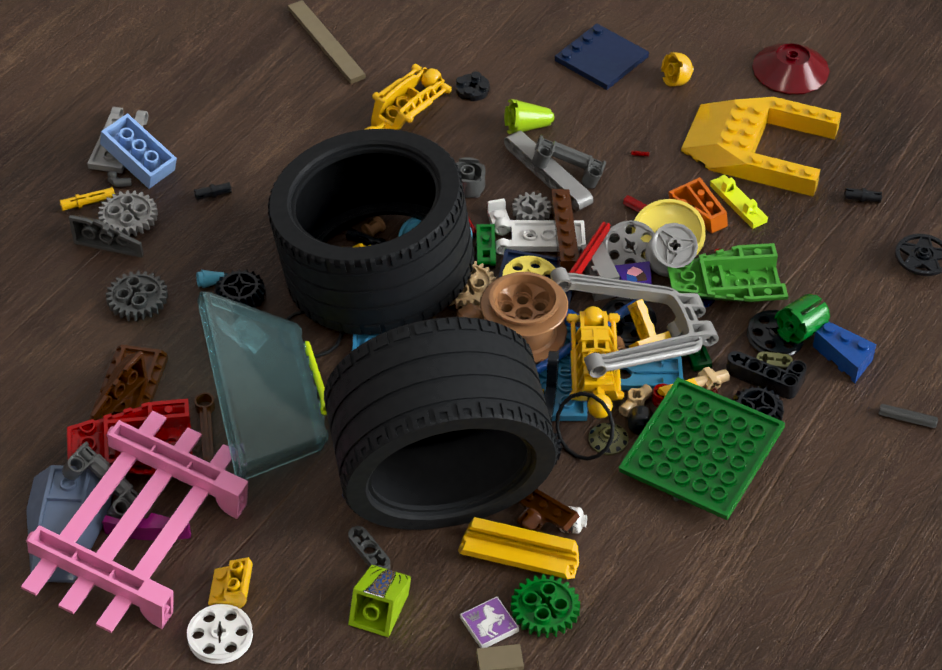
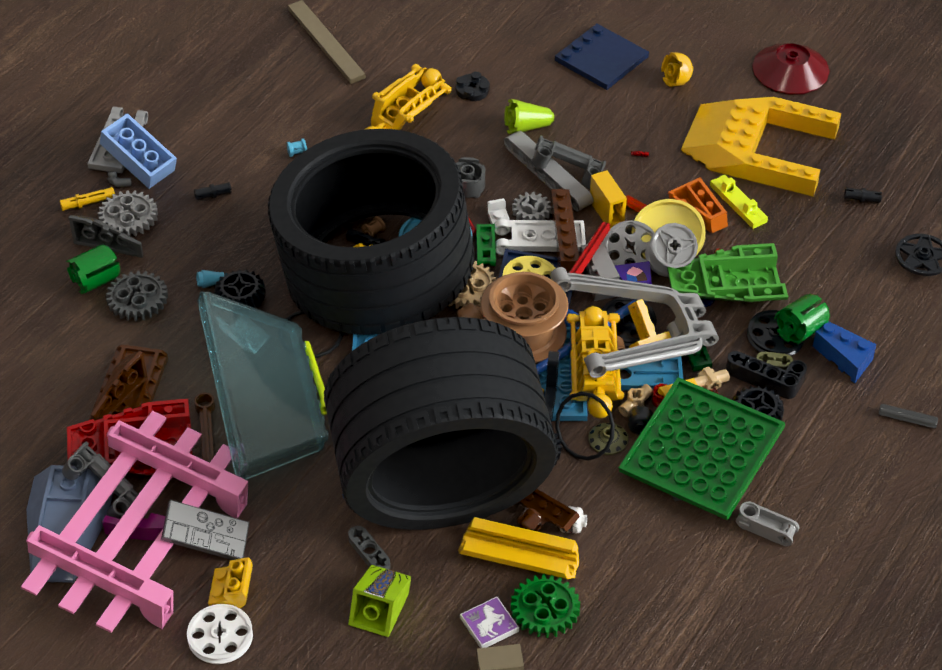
none -> green cylinder [66,245,120,294]
none -> light grey tile [161,500,249,560]
none -> medium azure bush [286,138,307,157]
none -> yellow brick [590,170,627,228]
none -> light grey piece [736,501,800,546]

